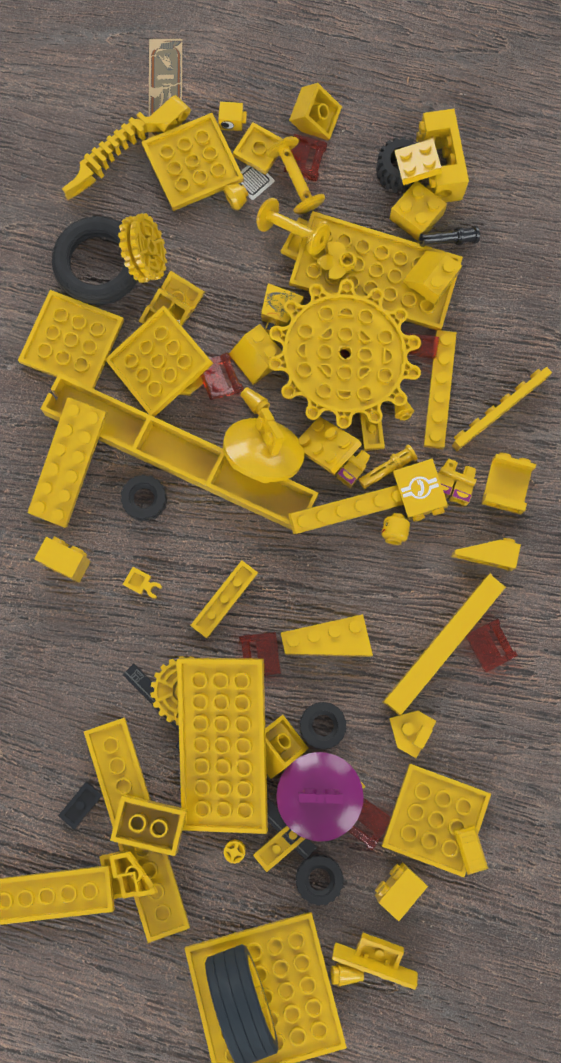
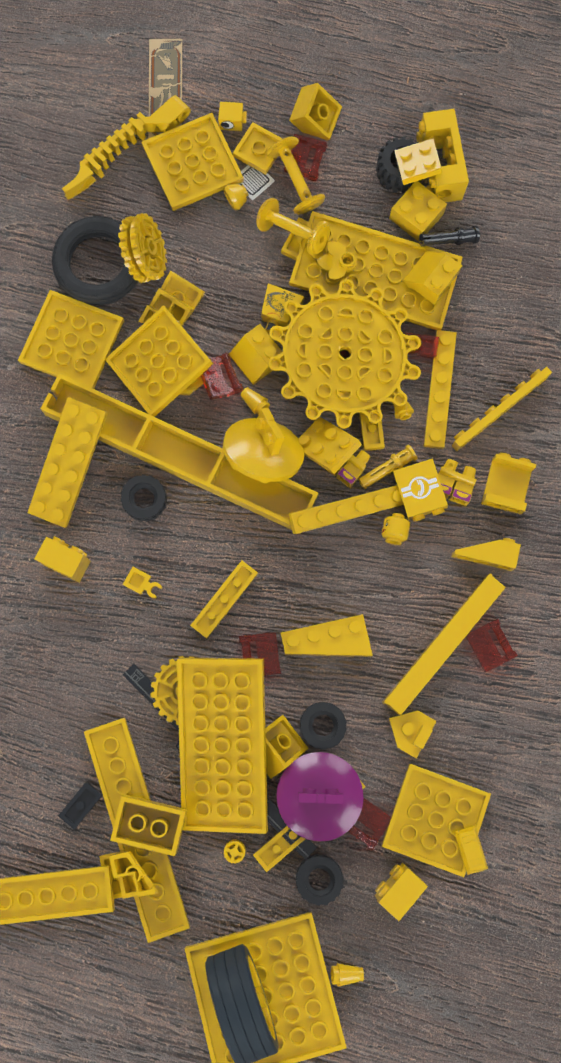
yellow bracket [332,933,418,990] -> none

